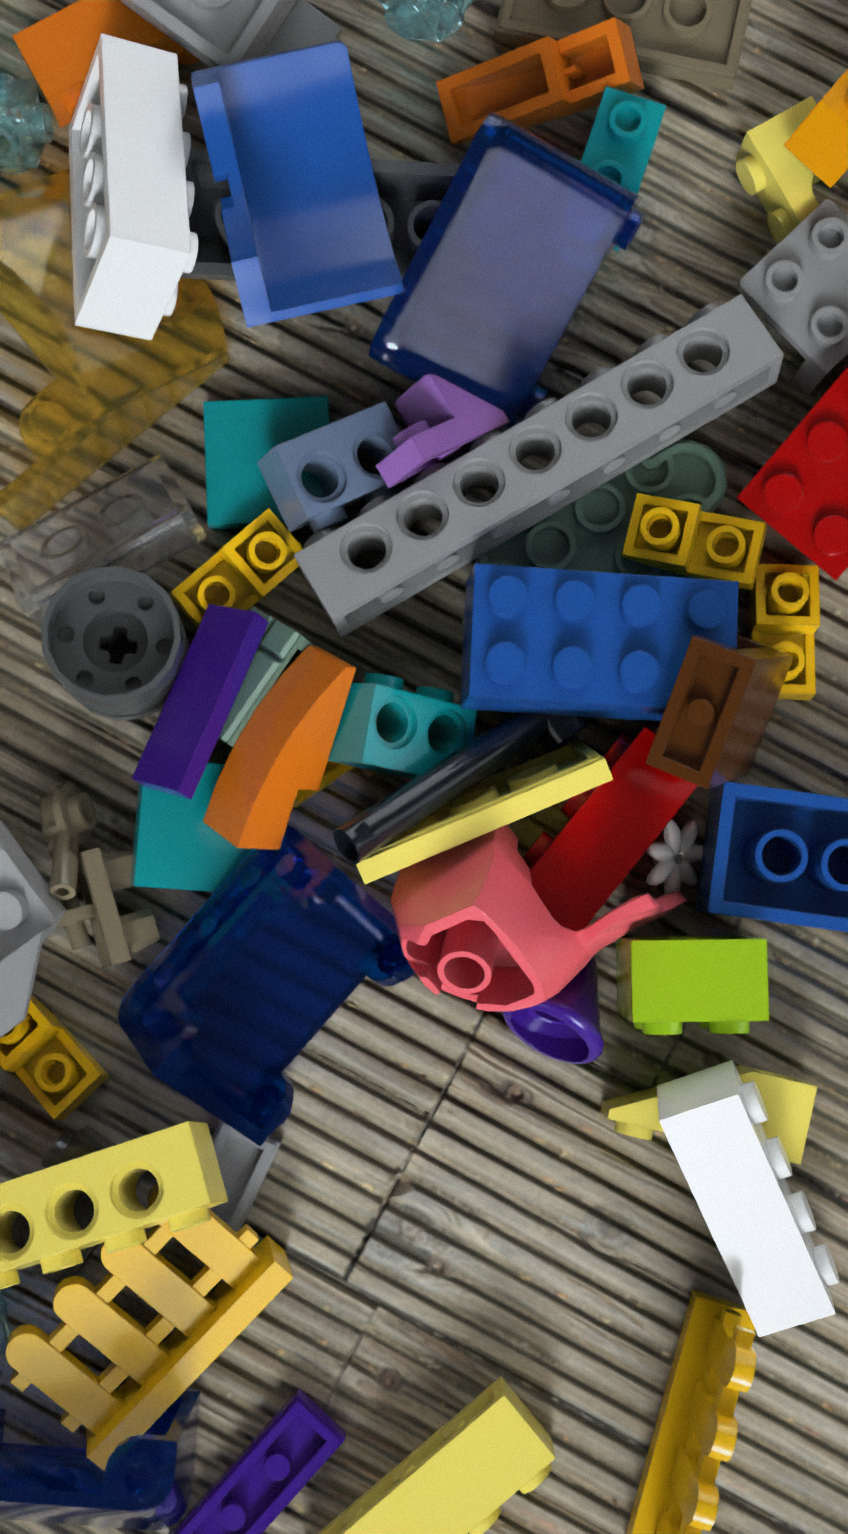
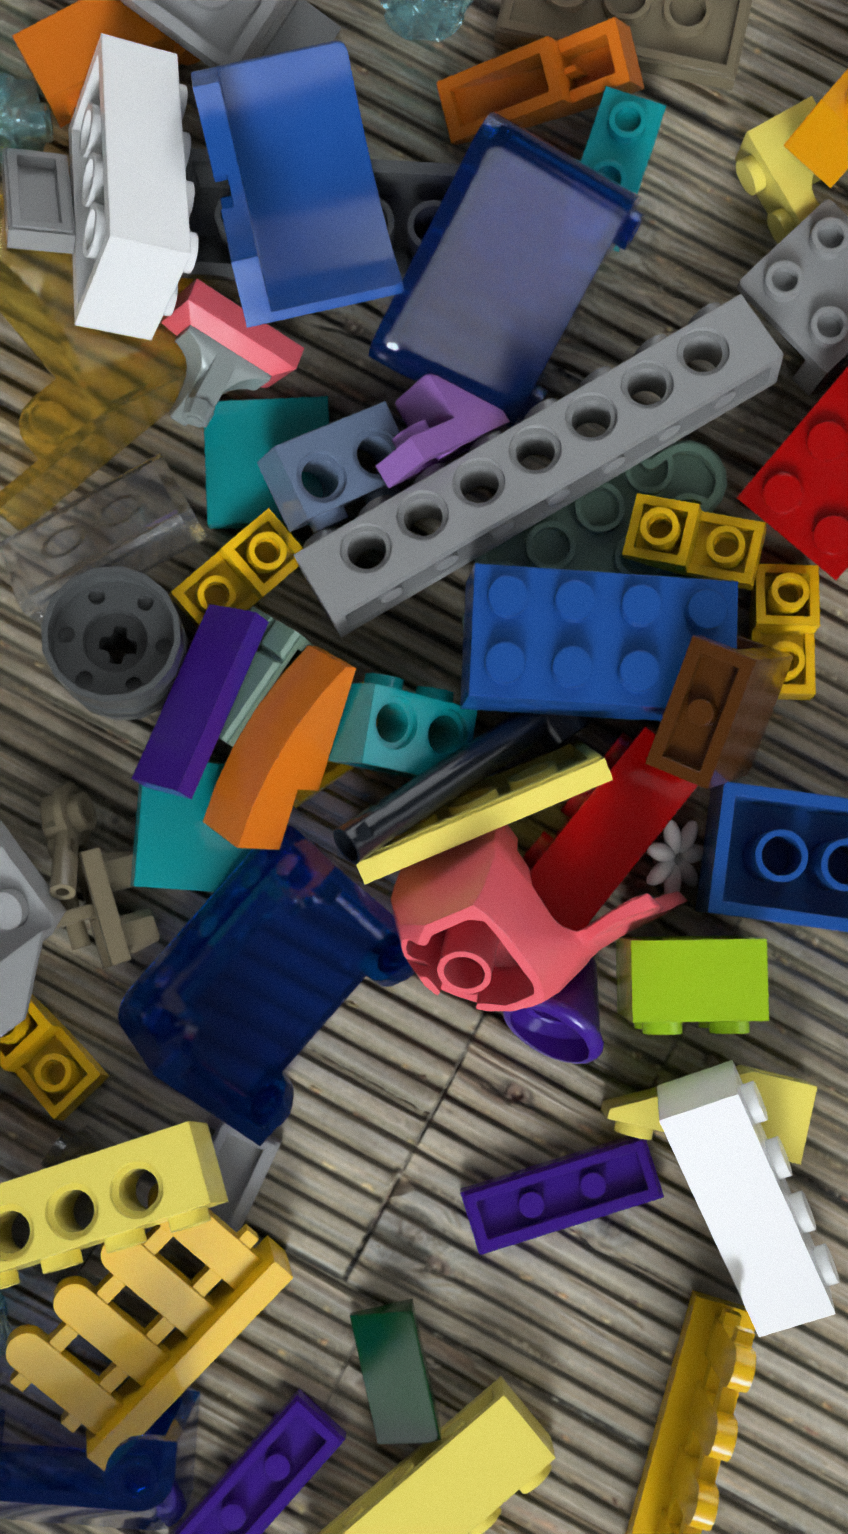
none -> light grey tile [1,148,76,254]
none -> piece [161,279,304,428]
none -> dark green slope [350,1299,441,1444]
none -> dark purple tile [460,1136,664,1255]

